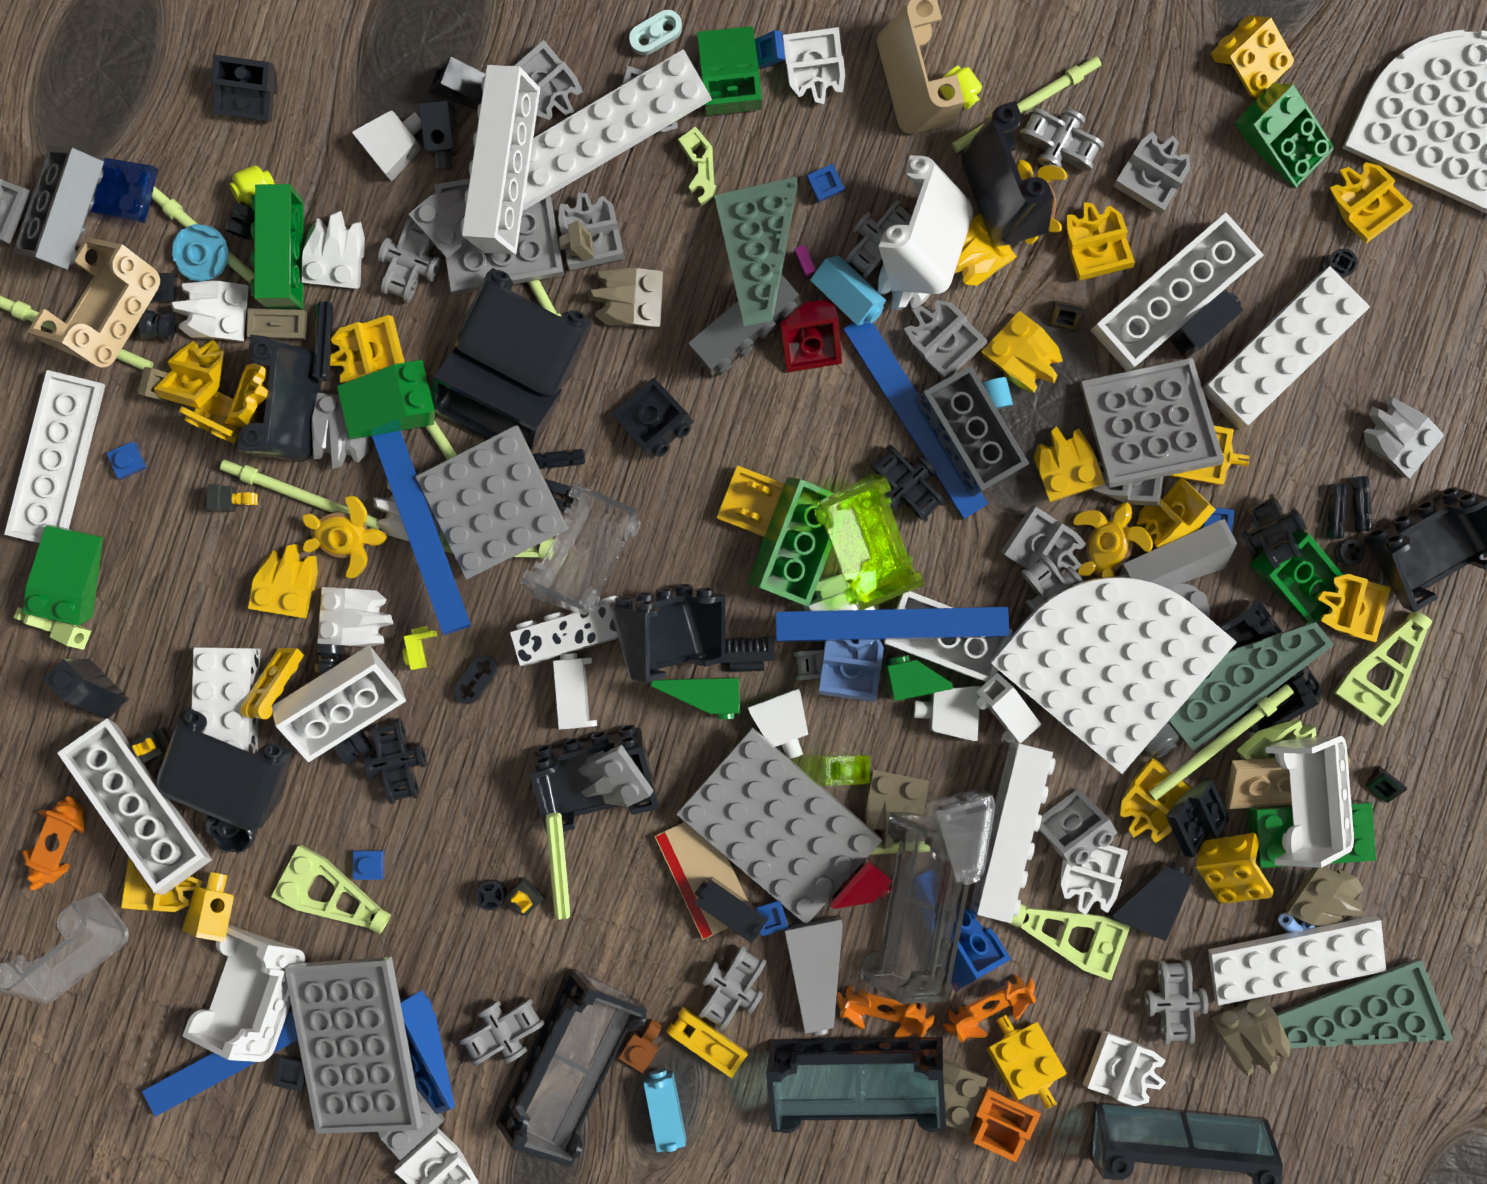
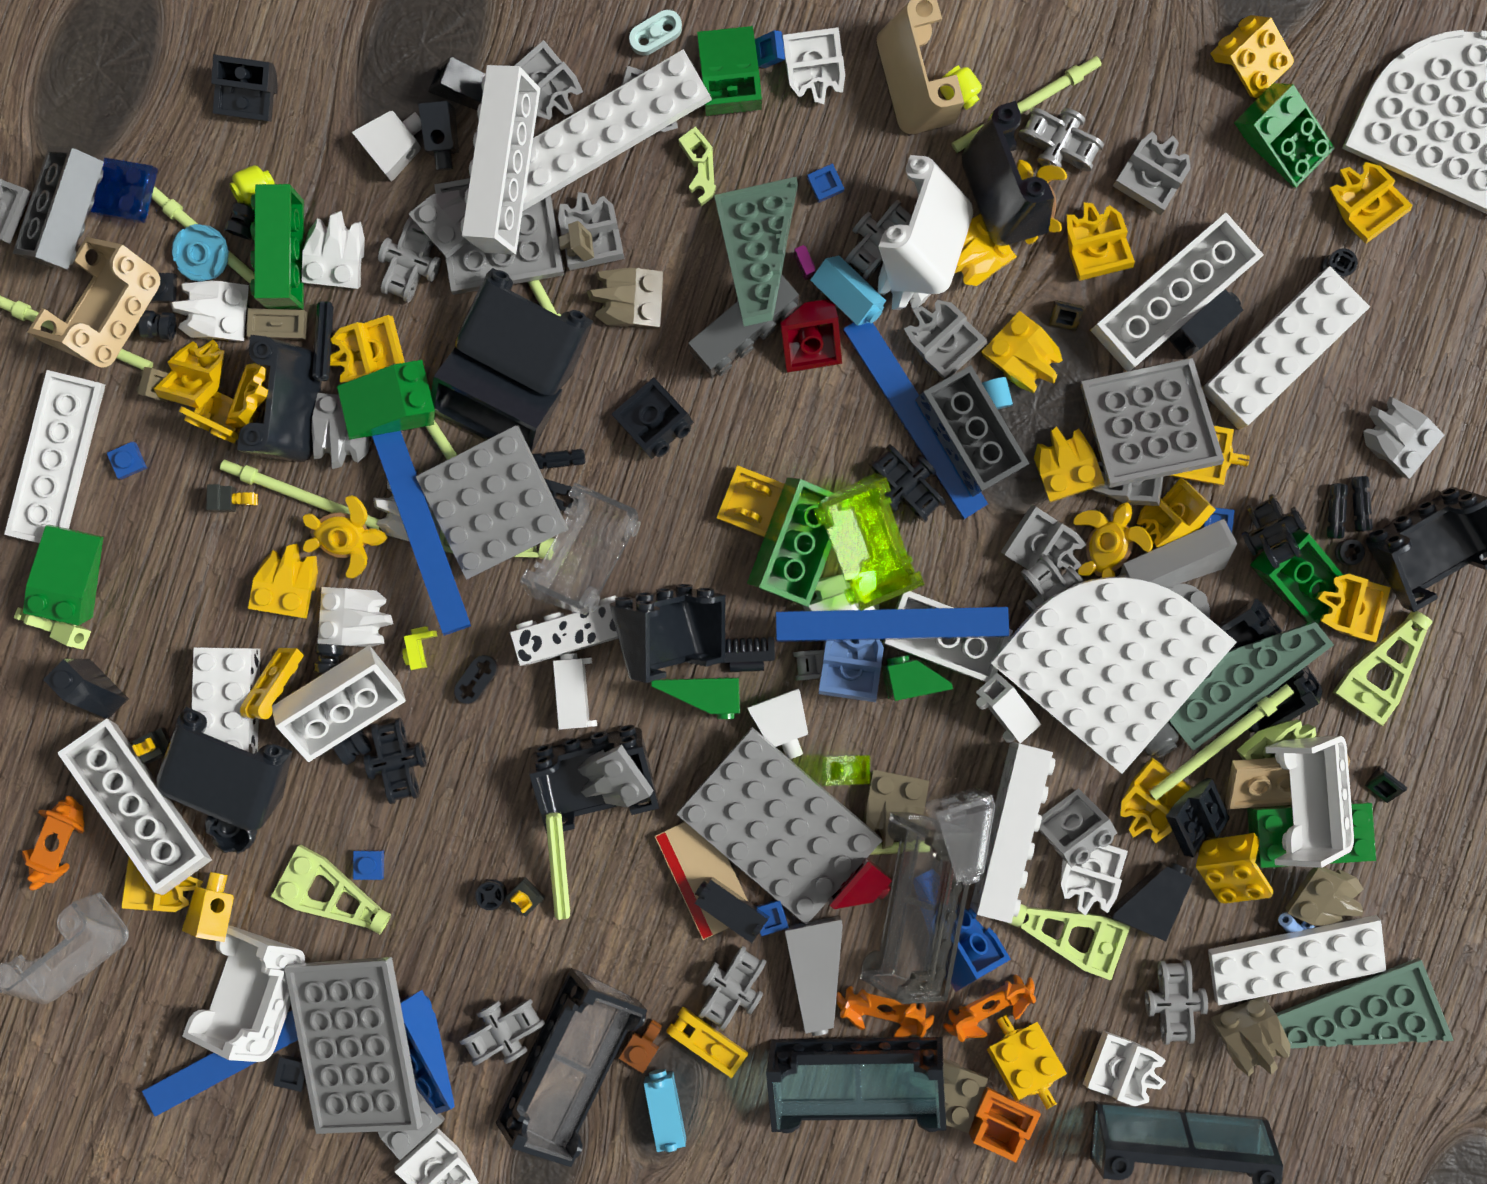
white torso [914,686,981,741] -> none

